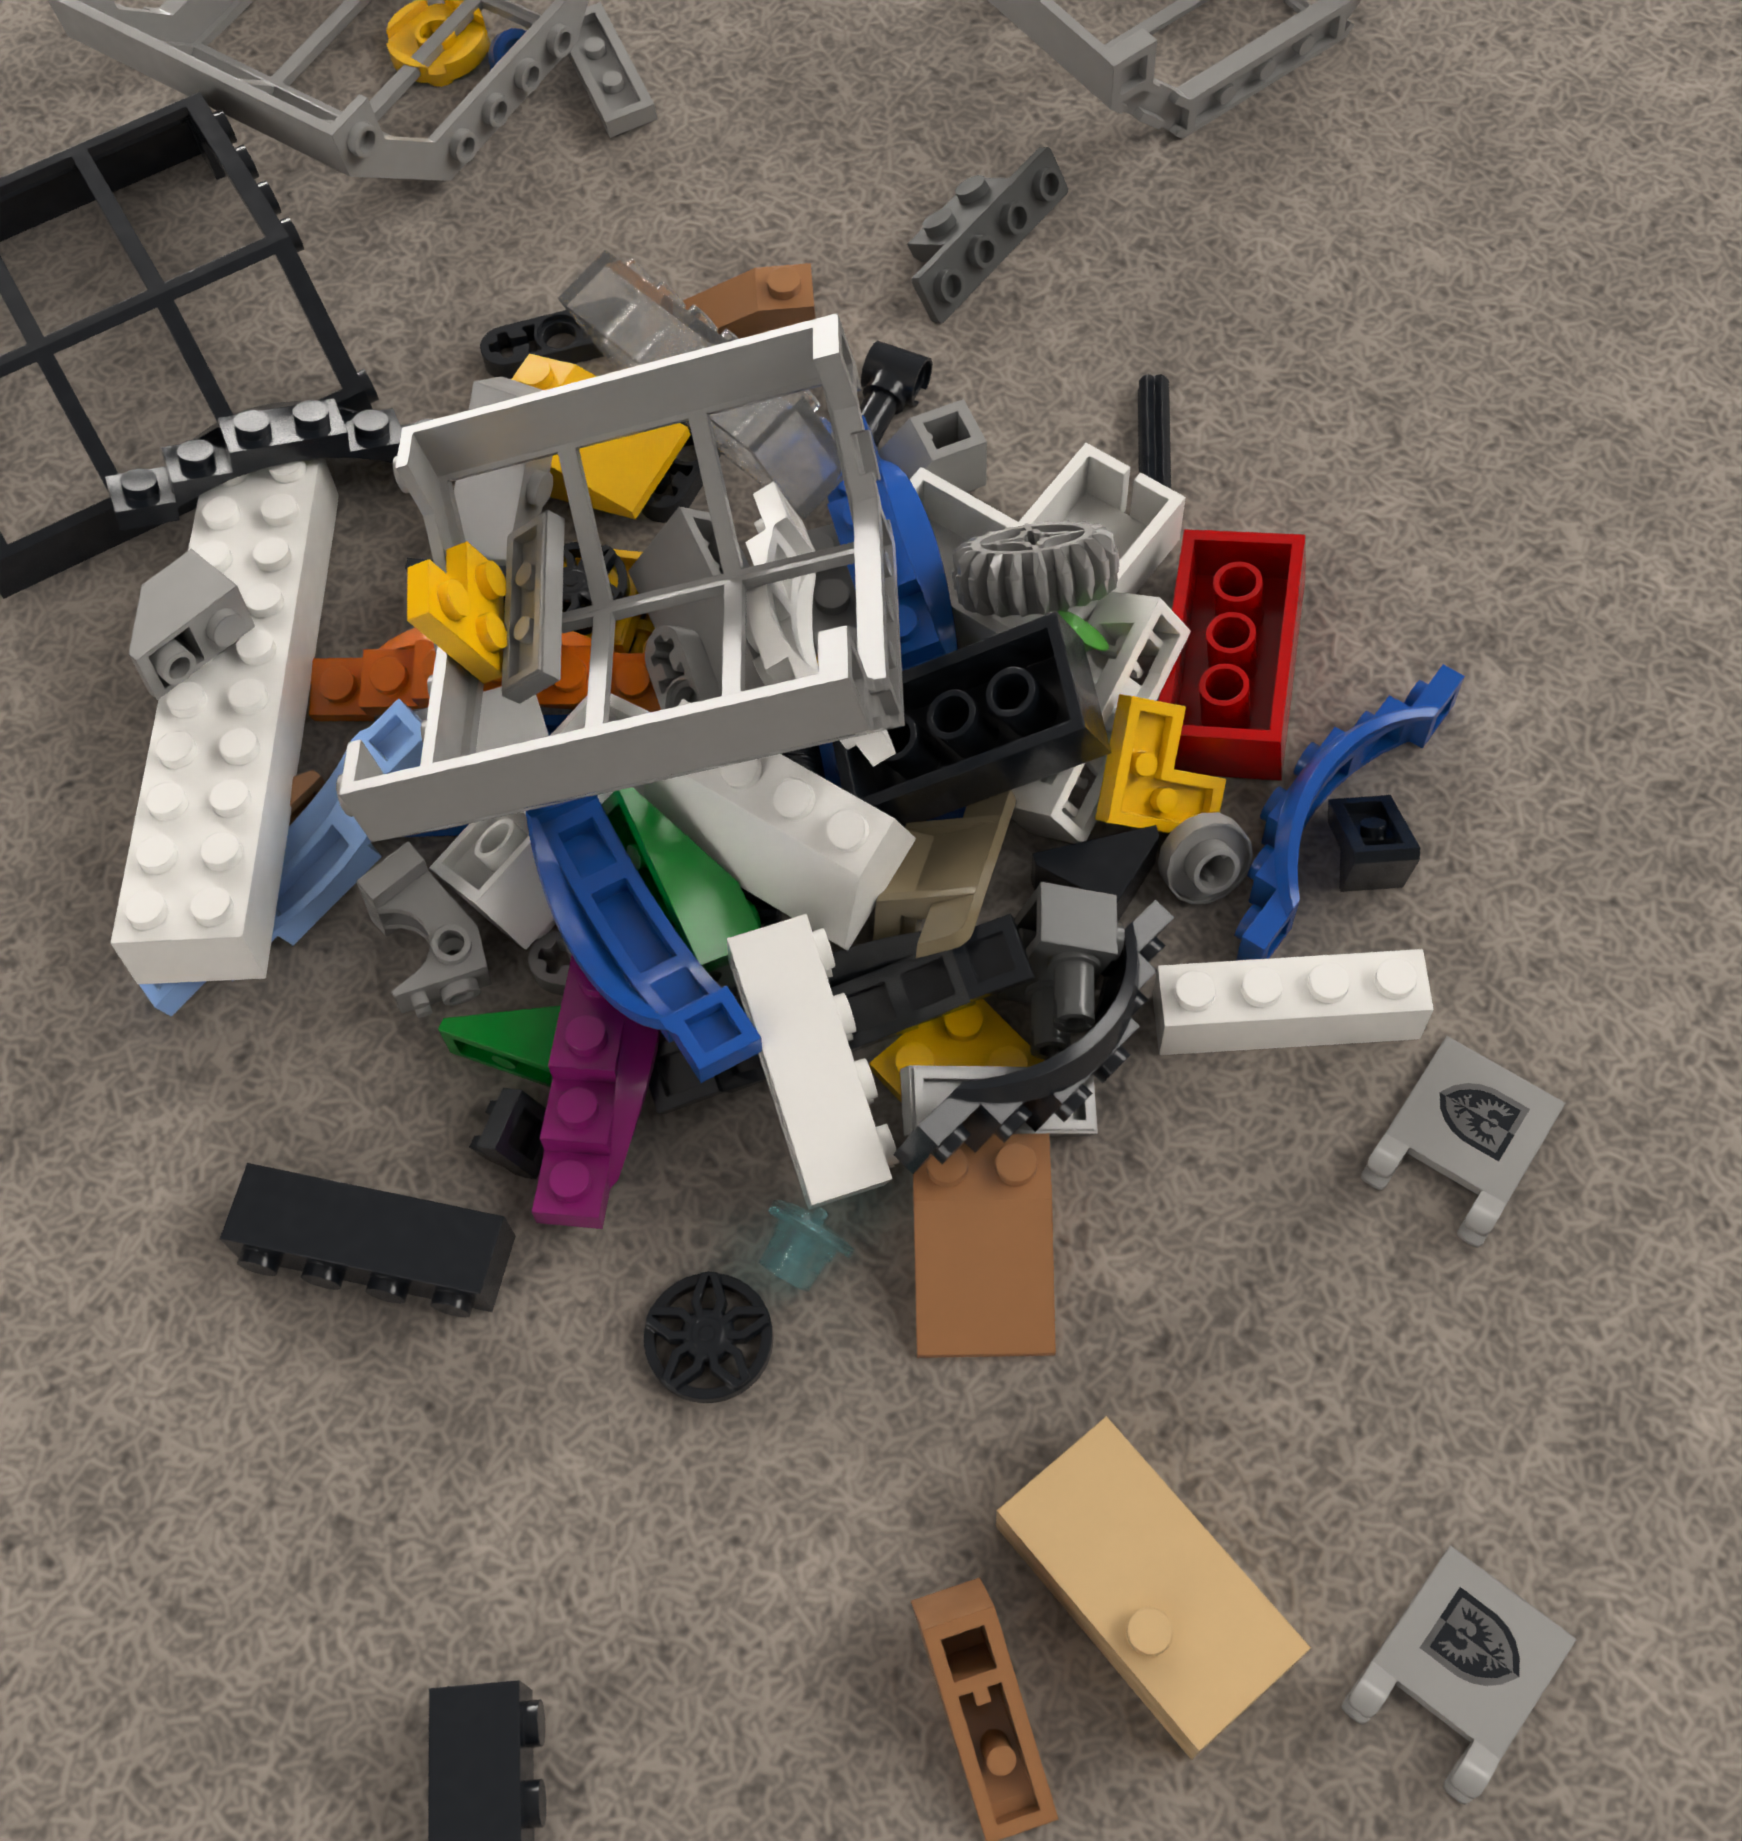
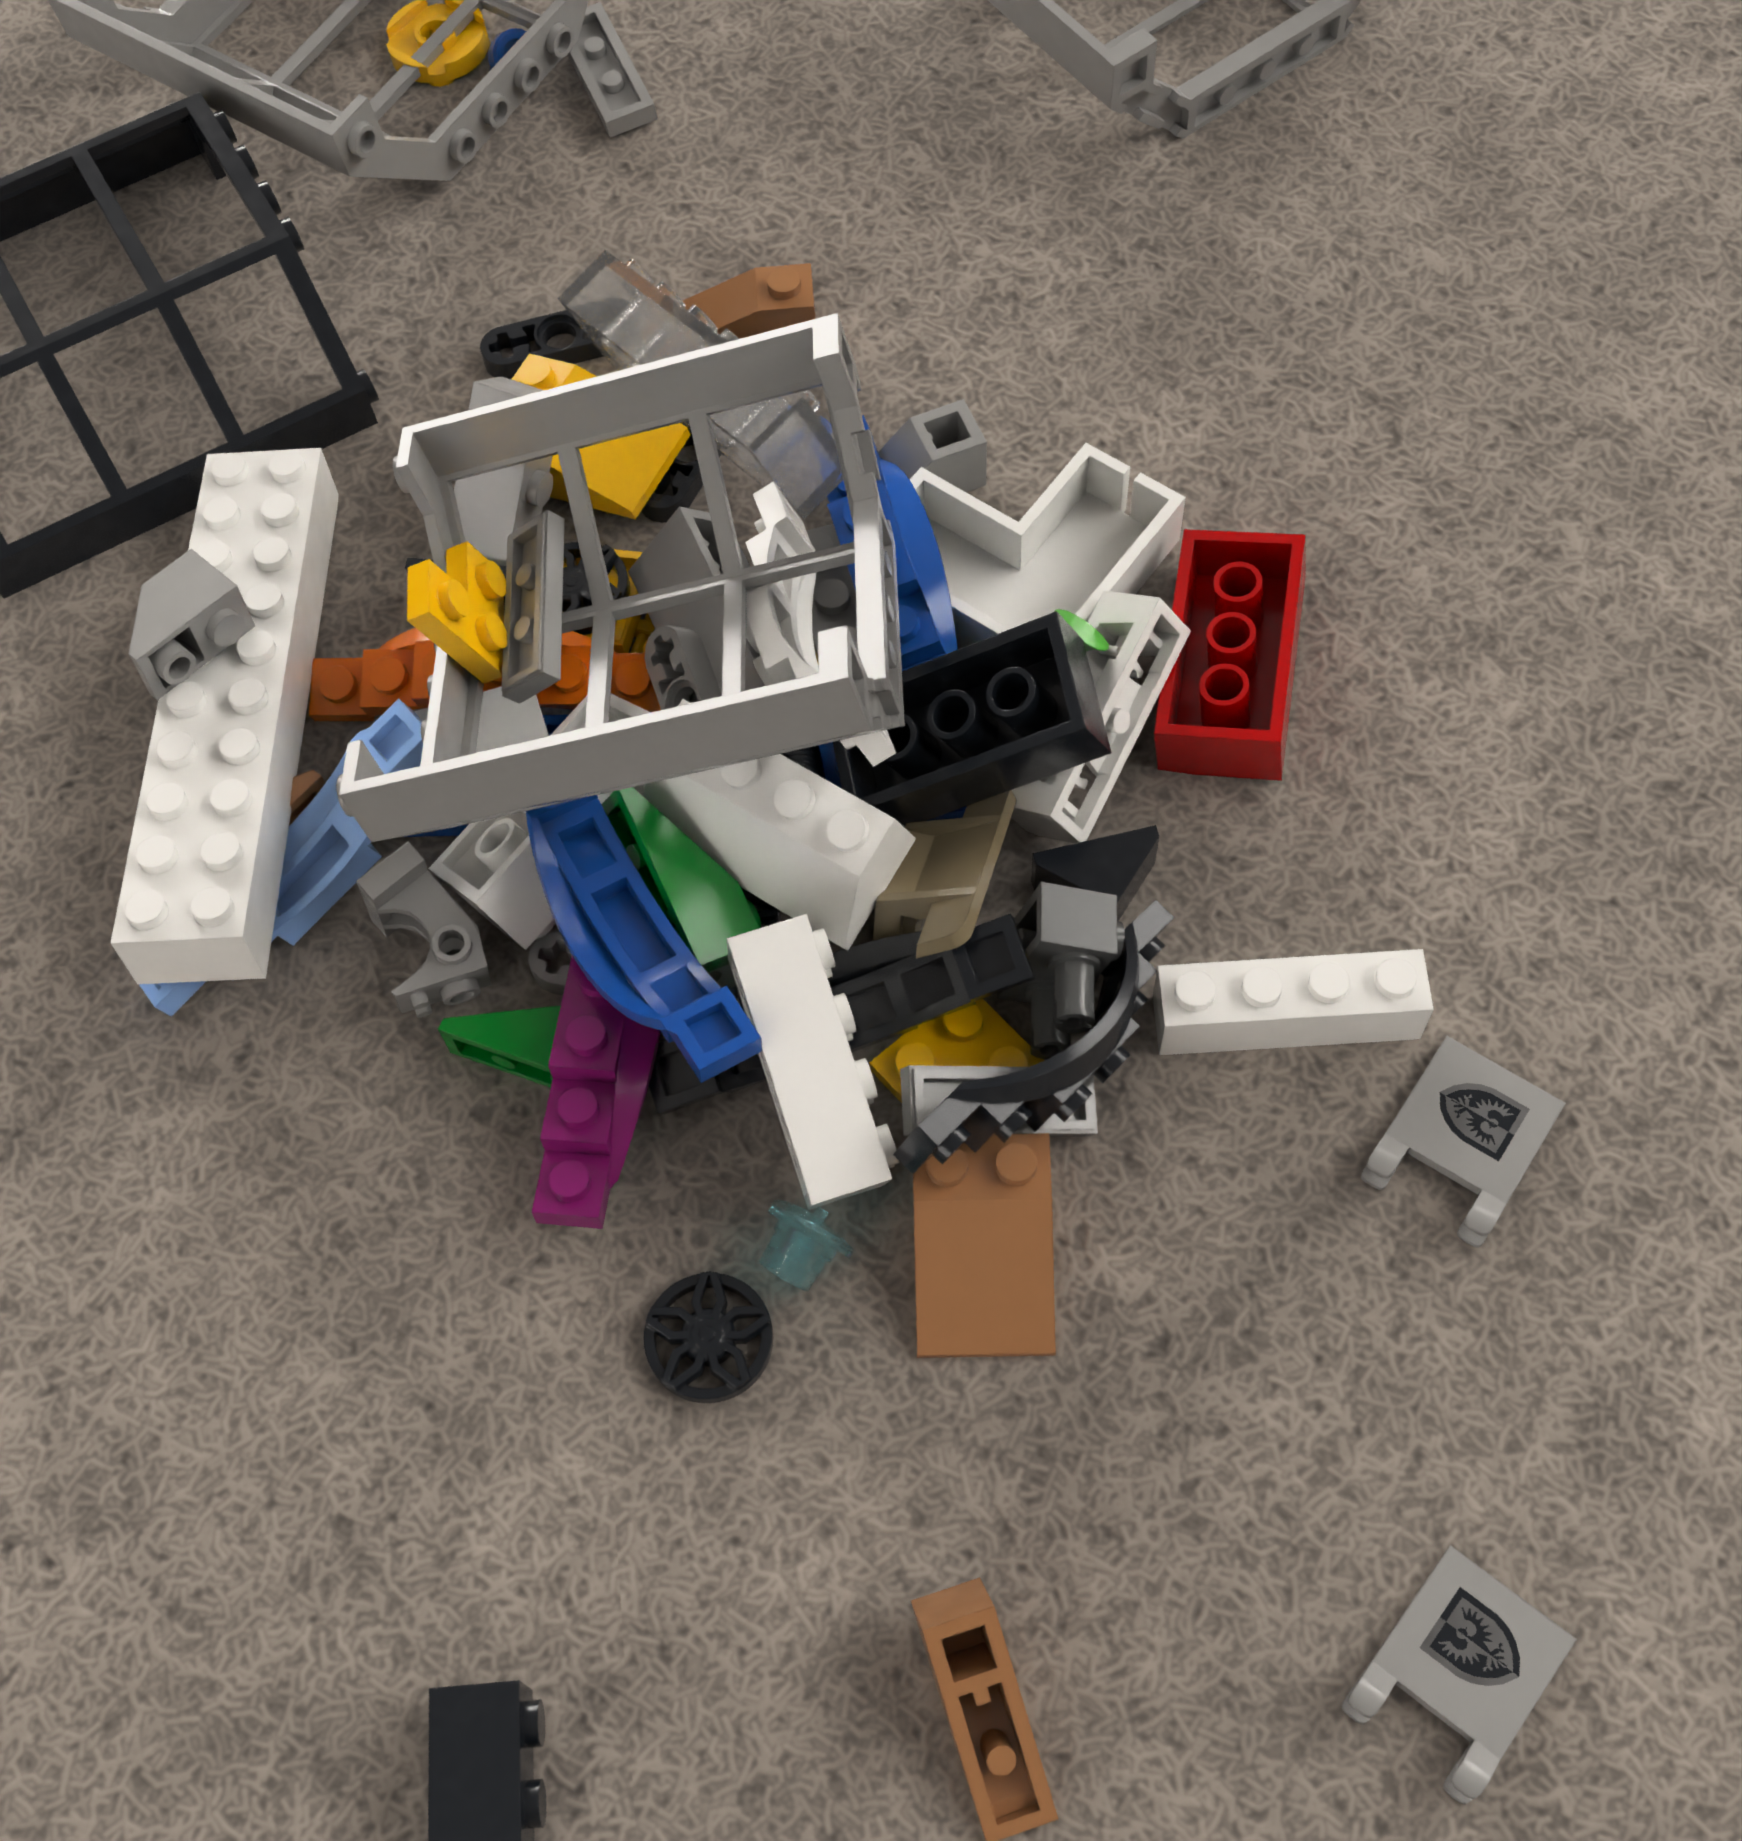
black piece [105,399,434,531] -> none
black brick [220,1163,516,1317] -> none
black tile [469,1088,546,1179] -> none
black pin [860,340,933,448] -> none
dark grey bracket [907,147,1068,323] -> none
light grey gear [951,520,1120,618] -> none
tan brick [996,1416,1311,1760] -> none
yellow plate [1095,694,1226,833] -> none
black axle [1138,374,1171,489] -> none
light grey plate [1158,812,1253,904] -> none
blue piece [1234,664,1465,961] -> none
black slope [1328,795,1421,892] -> none

